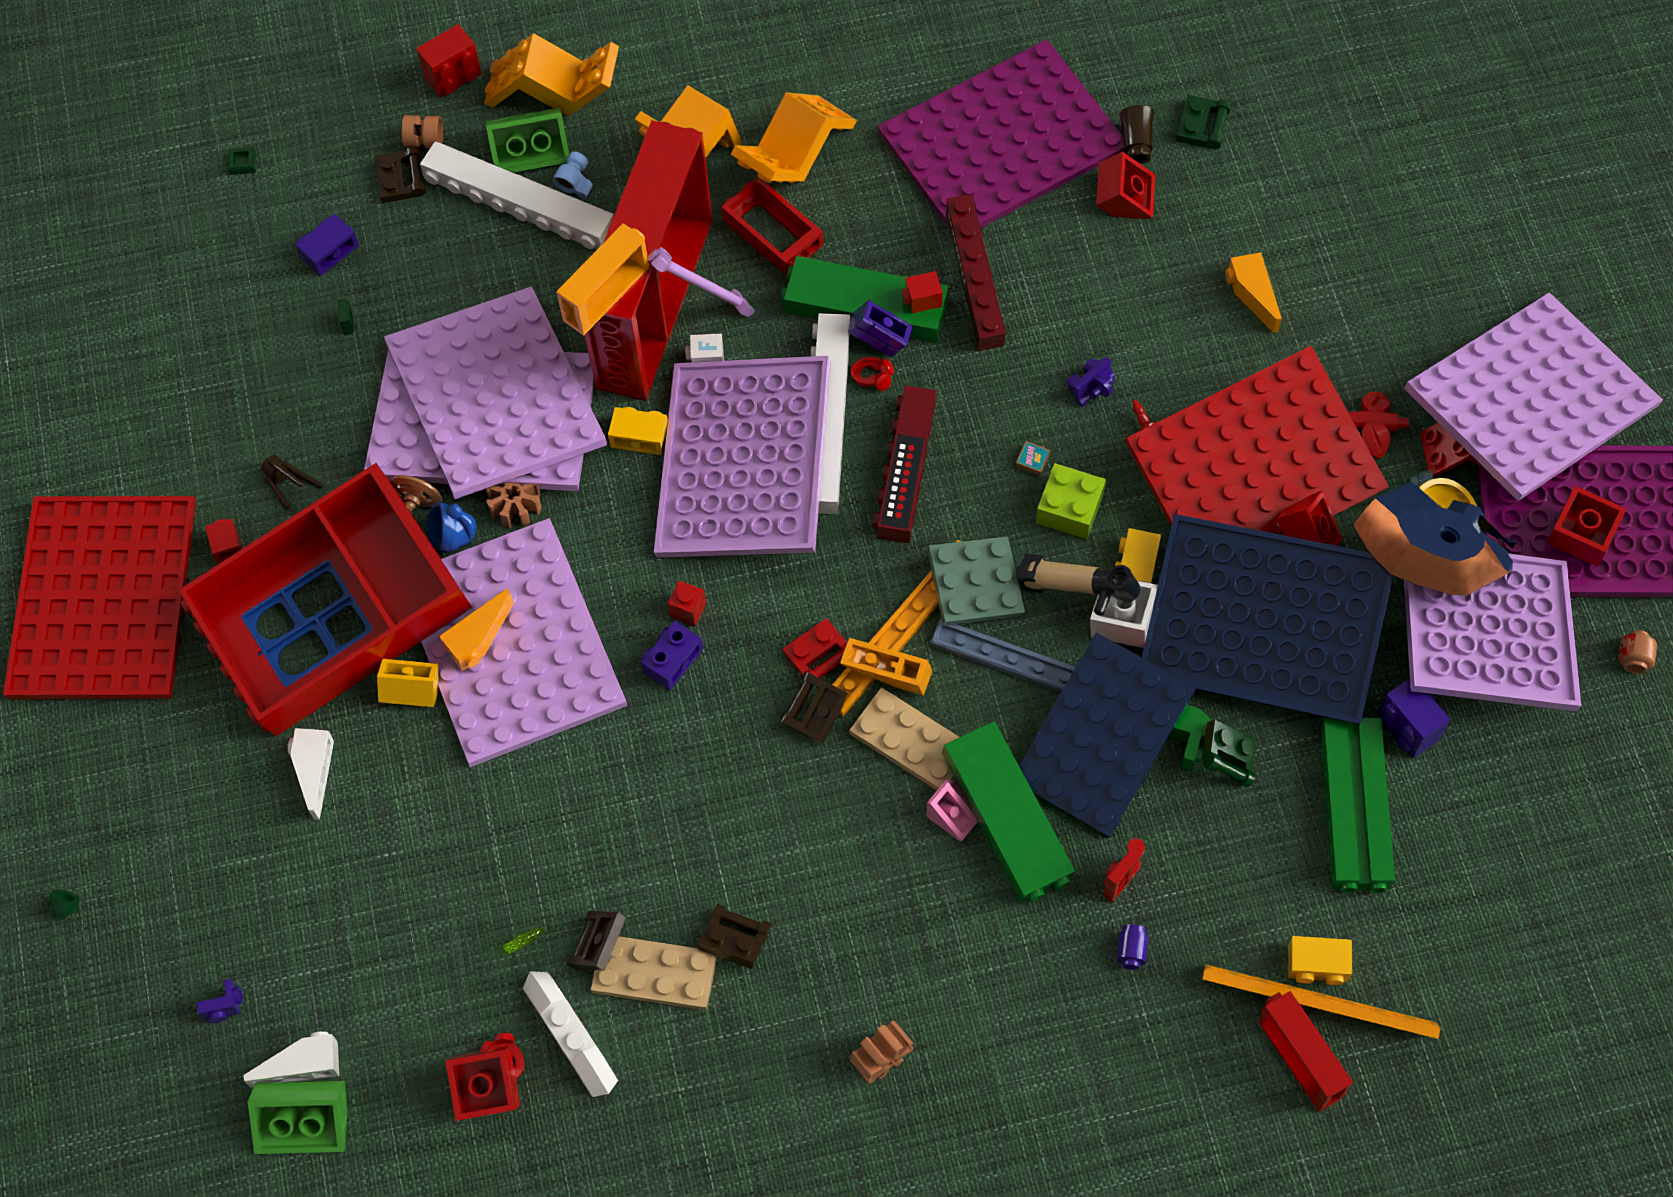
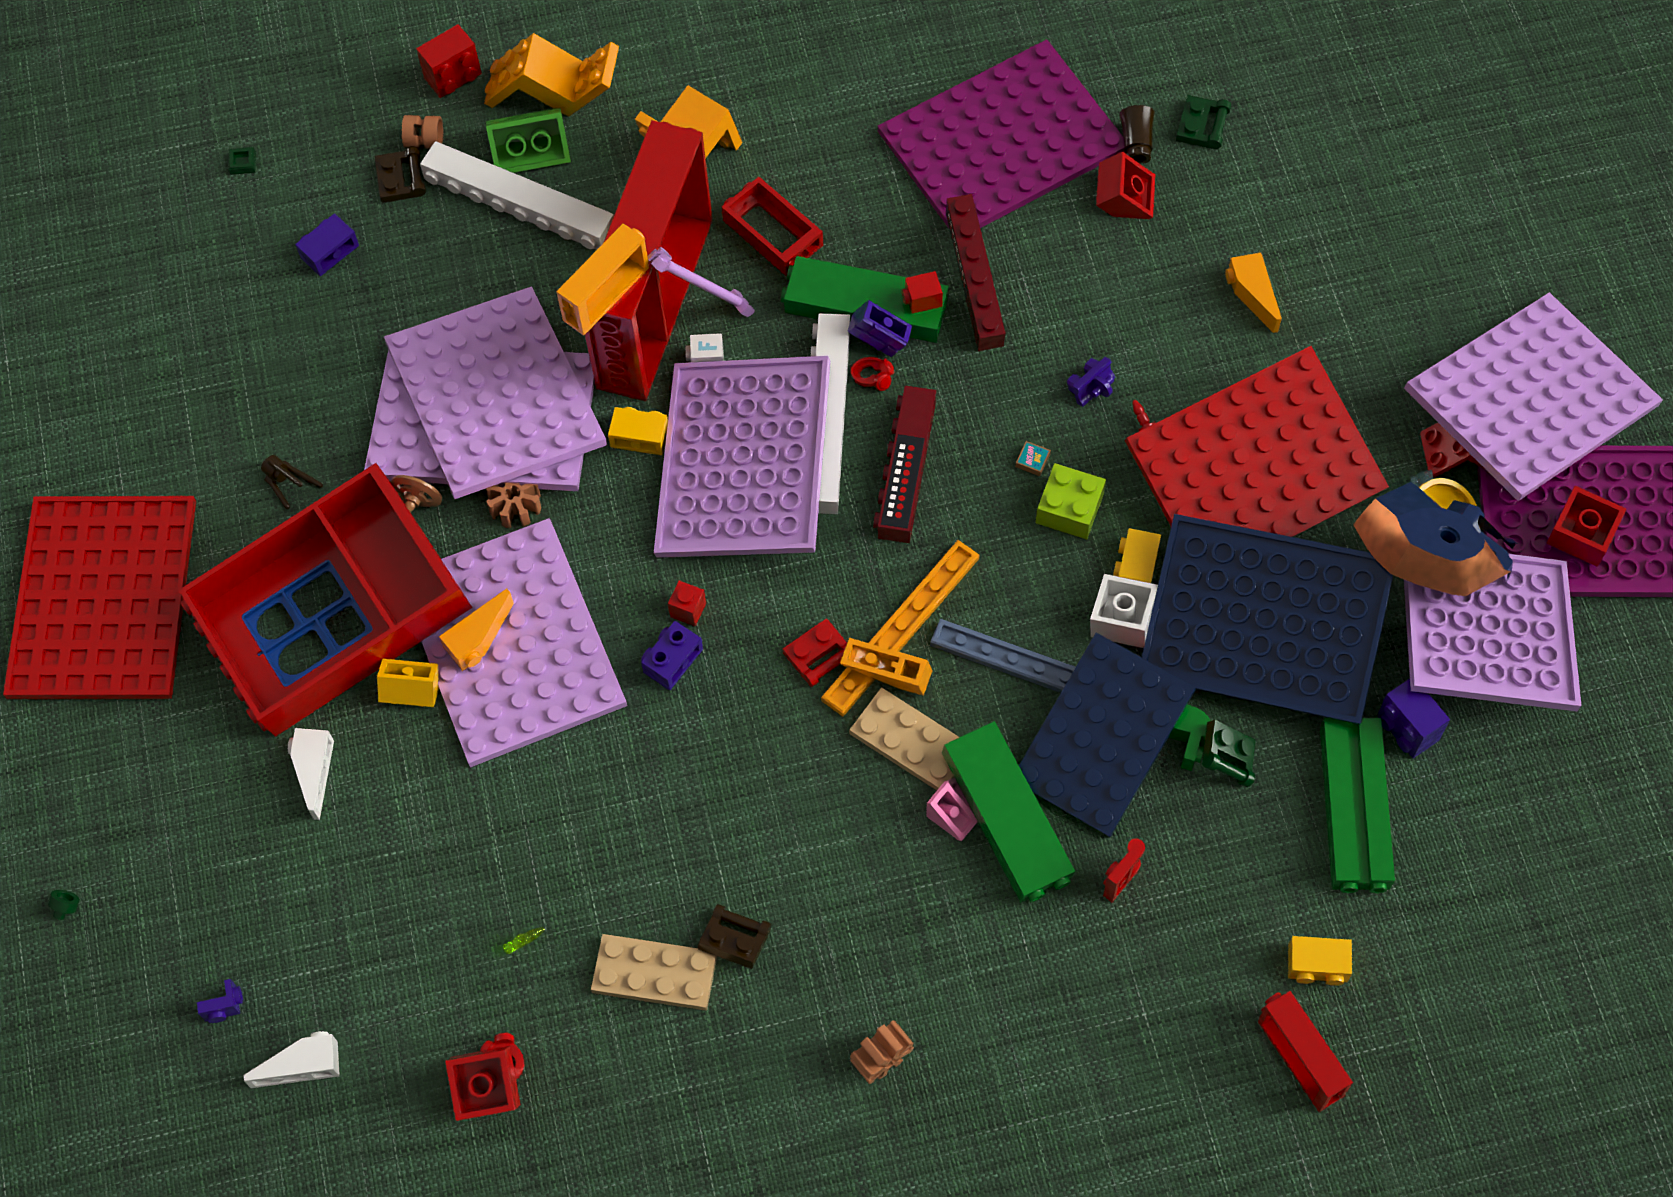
red brick [205,518,243,564] -> none
bright green slope [248,1081,347,1154] -> none
dark green tile [337,299,354,335] -> none
blue piece [426,503,477,553] -> none
white brick [523,971,618,1097] -> none
light blue piece [552,152,593,199] -> none
dark brown plate [566,911,626,971] -> none
light orange bracket [731,92,857,183] -> none
dark brown plate [779,671,850,744] -> none
sand green plate [927,537,1025,626] -> none
piece [1016,553,1141,616] -> none
dark purple brick [1117,924,1148,970] -> none
light orange tile [1202,964,1440,1039] -> none
red slope [1277,490,1342,546] -> none
red plant [1348,391,1409,459] -> none
nougat head [1618,630,1657,674] -> none

